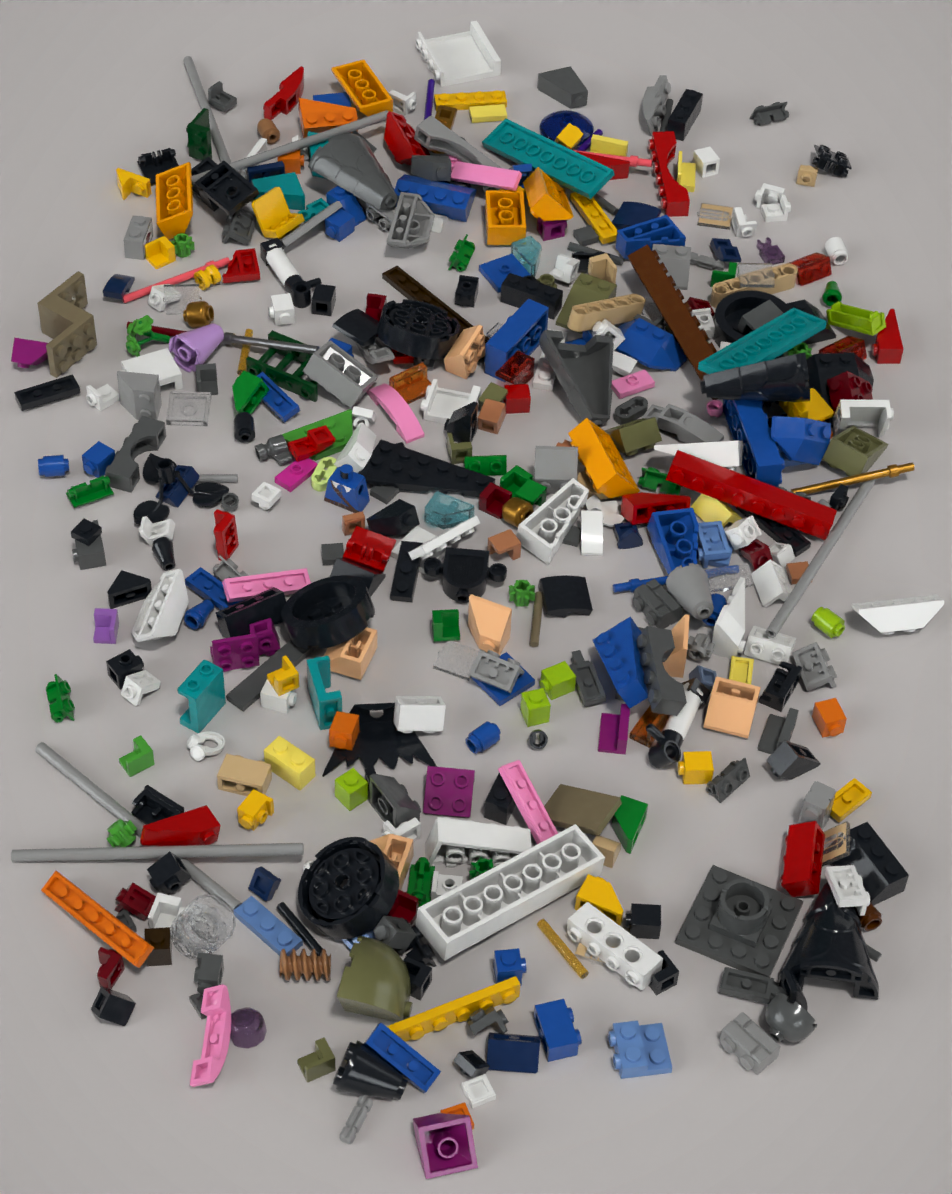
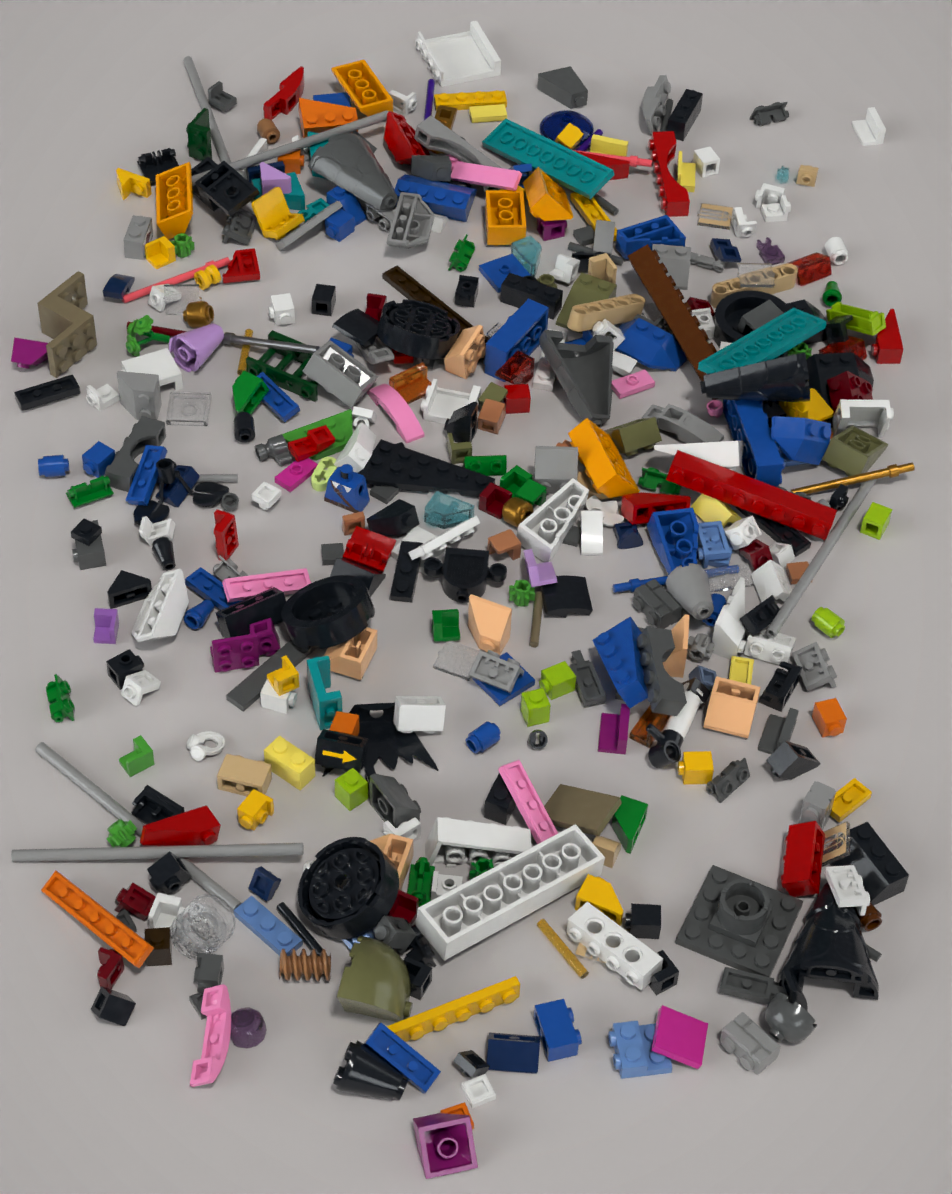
teal panel [177,660,226,733] -> none
dark grey panel [195,363,218,396] -> none
black piece [260,238,322,308] -> none
olive panel [297,1037,336,1083] -> none
light grey axle [340,1095,373,1144] -> none
magenta bracket [423,766,475,818] -> none
dark grey bracket [467,1005,509,1035] -> none
blue brick [493,948,527,986] -> none
dark blue slope [612,202,661,230] -> none
dark grey beam [614,396,648,425] -> none
green panel [710,262,737,287] -> none
black hinge [812,145,852,178] -> none
white wedge [852,594,944,635] -> none
none -> blue plate [126,445,168,506]
none -> lavender slope [260,162,292,195]
none -> black brick [315,729,369,773]
none -> lavender panel [523,549,557,587]
none -> light grey slope [593,220,615,256]
none -> dark pink tile [651,1005,708,1069]
none -> black plate [740,595,780,636]
none -> clear light blue plate [777,166,790,184]
none -> black panel [825,315,853,343]
none -> white panel [852,107,886,146]
none -> lime brick [860,502,892,540]

